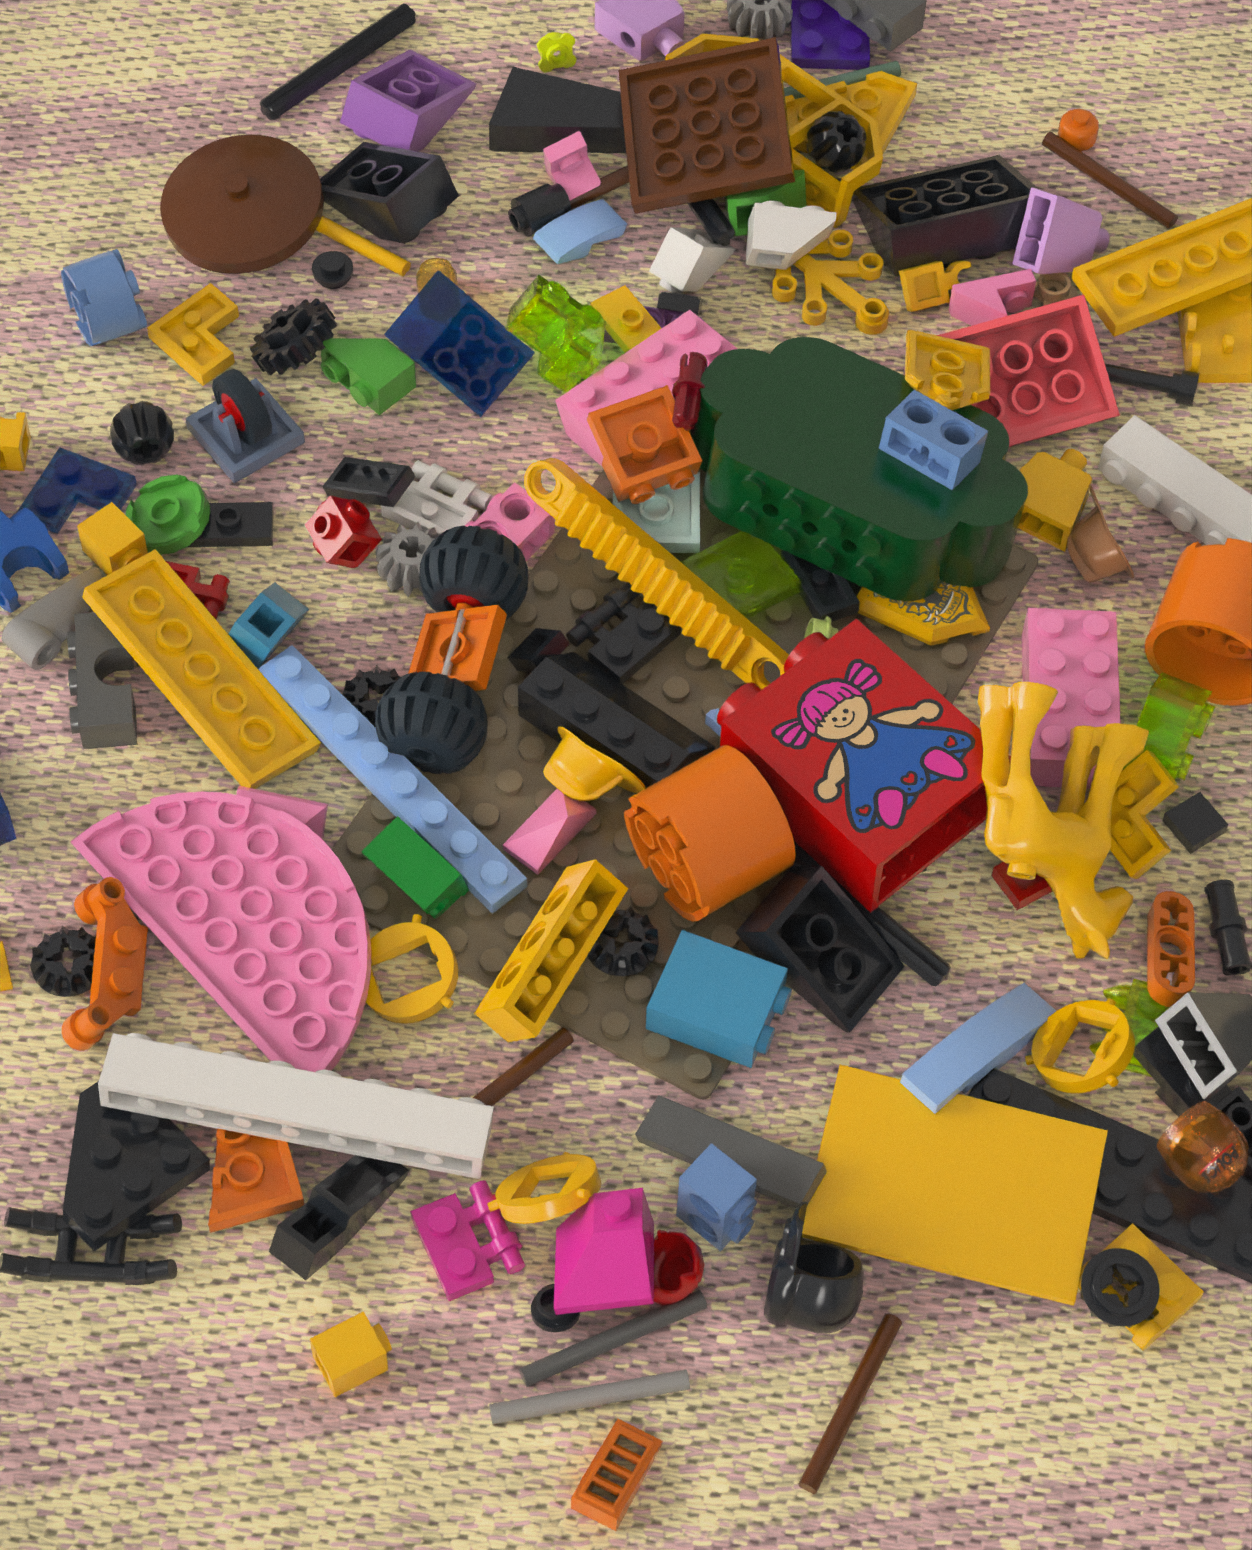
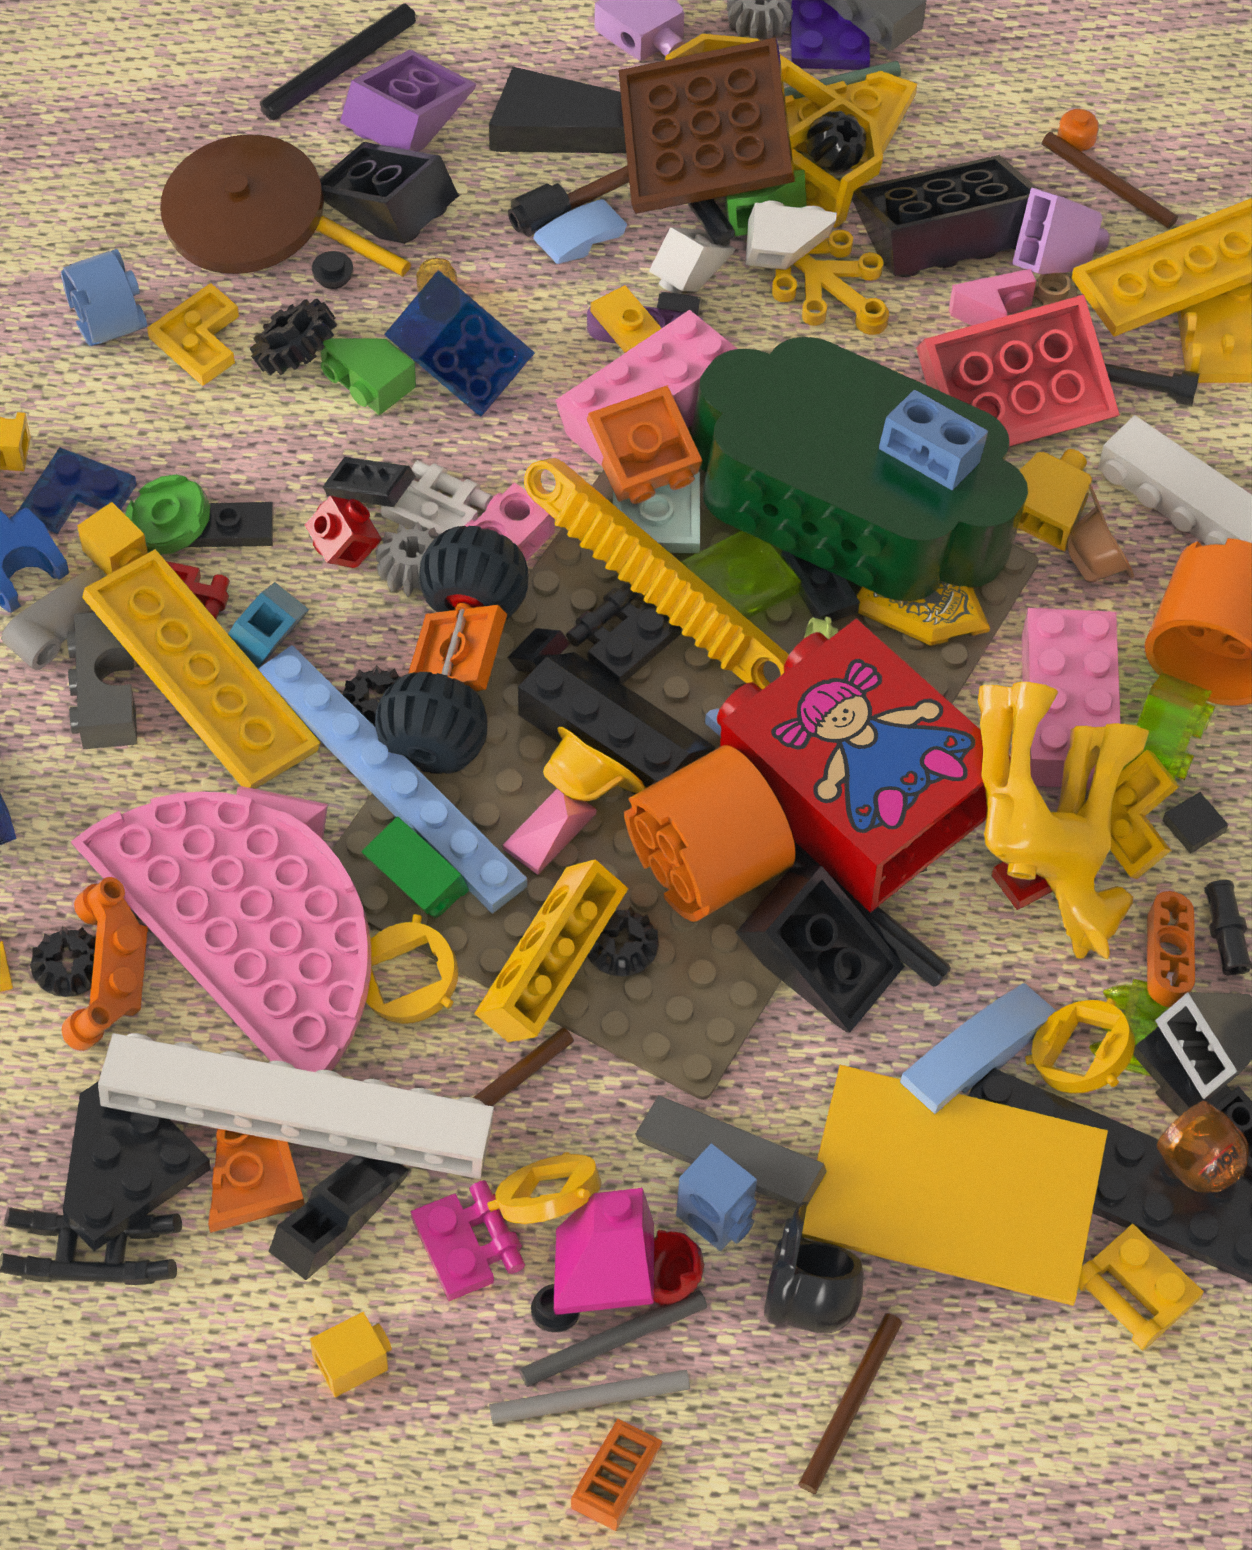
black piece [110,401,174,466] -> none
sand blue plate [185,369,305,484] -> none
clear neon green brick [506,275,606,393] -> none
neon yellow plate [537,32,576,73] -> none
bright pink slope [543,131,601,201] -> none
dark azure brick [646,930,792,1068] -> none
dark red axle [672,352,708,431] -> none
yellow plate [899,261,971,312] -> none
yellow tile [905,329,990,410] -> none
black gear [1080,1248,1160,1328] -> none

